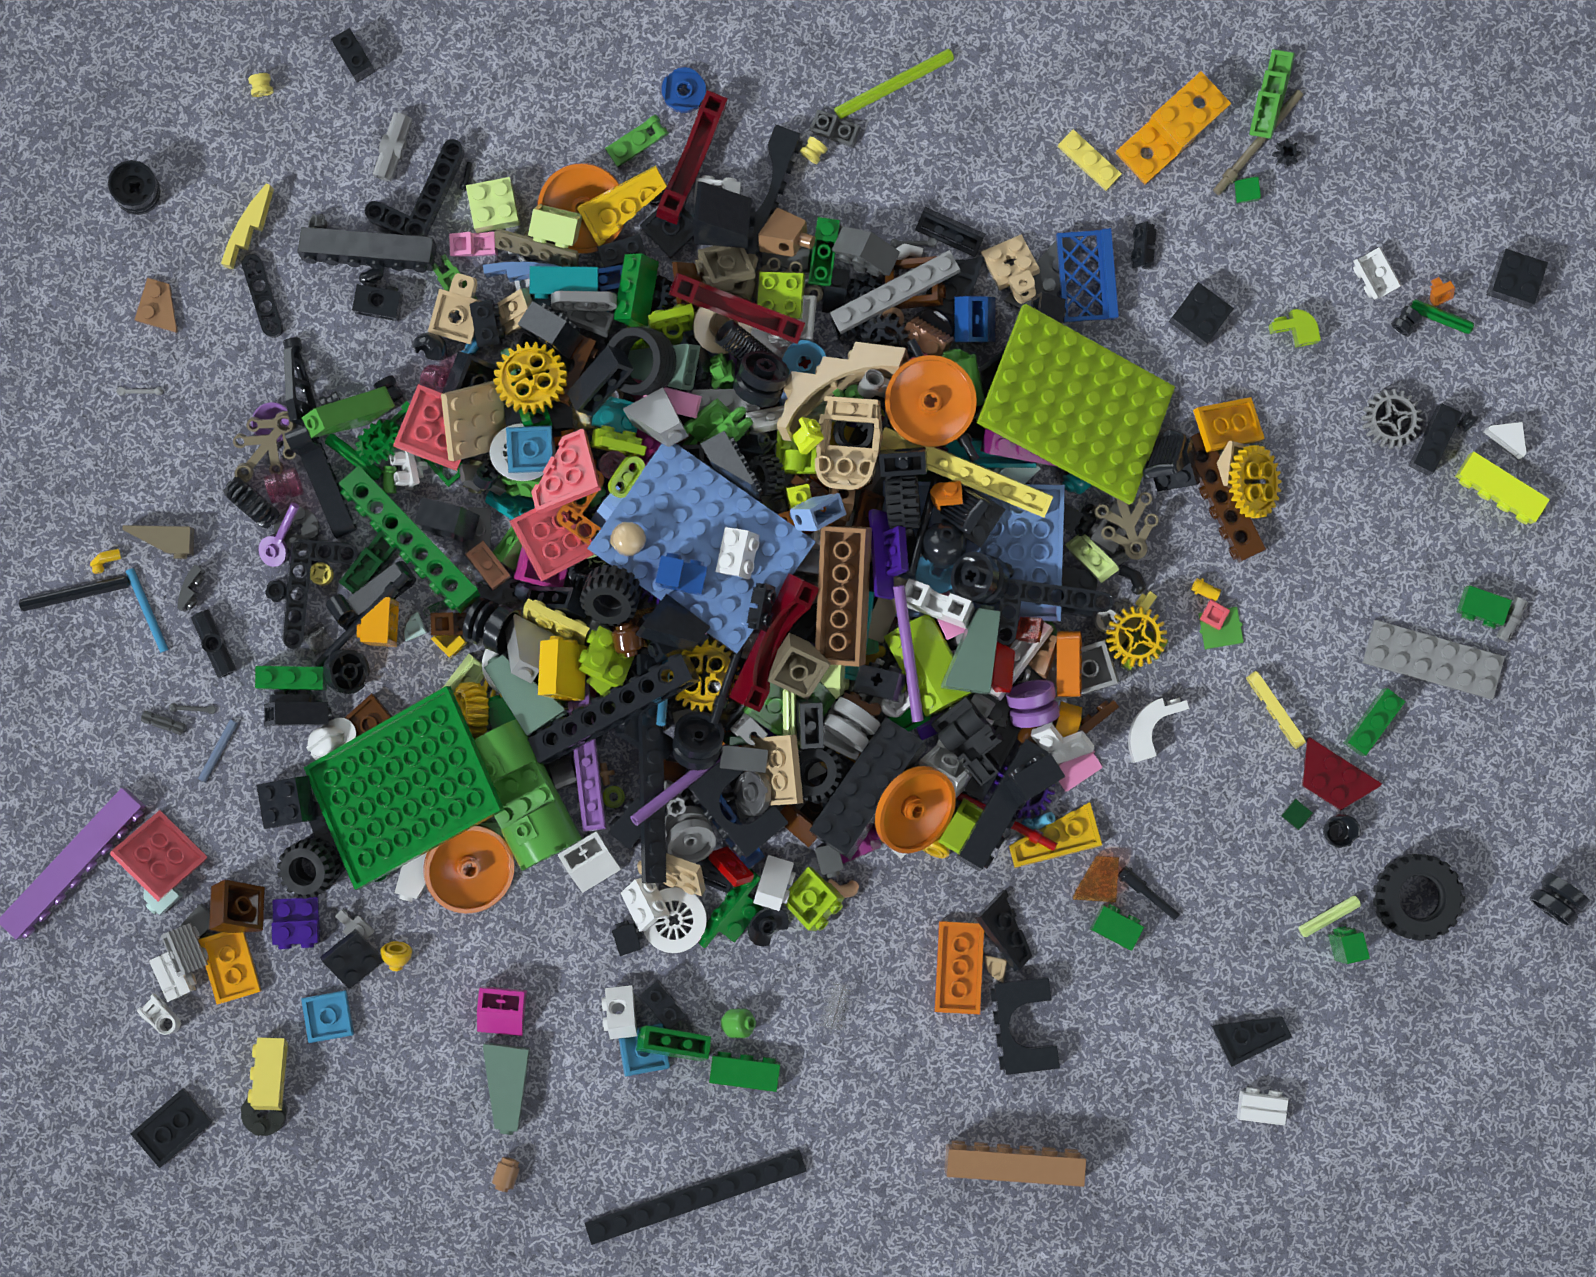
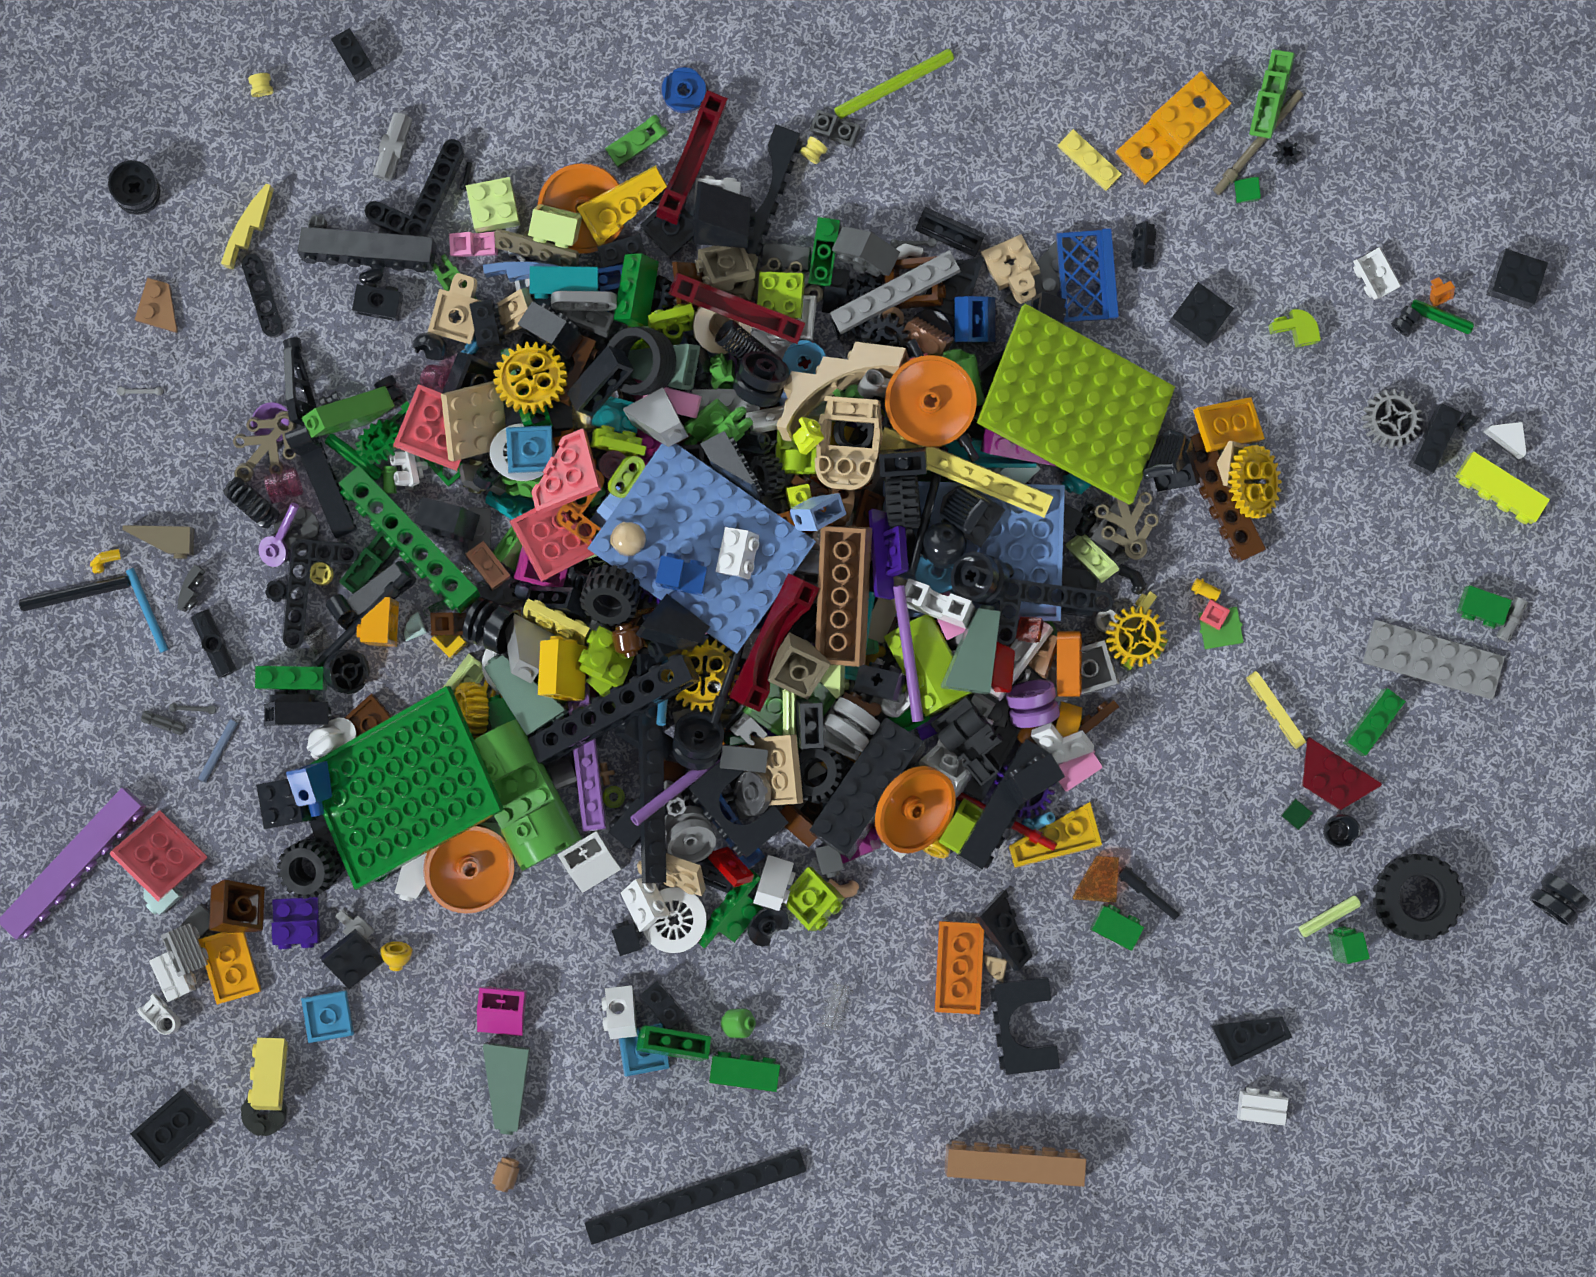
black hinge [746,583,776,632] -> none
medium nougat torso [758,208,815,257] -> none
orange plate [930,481,963,511] -> none
white arch [1128,698,1189,763] -> none
none -> blue torso [286,761,332,817]

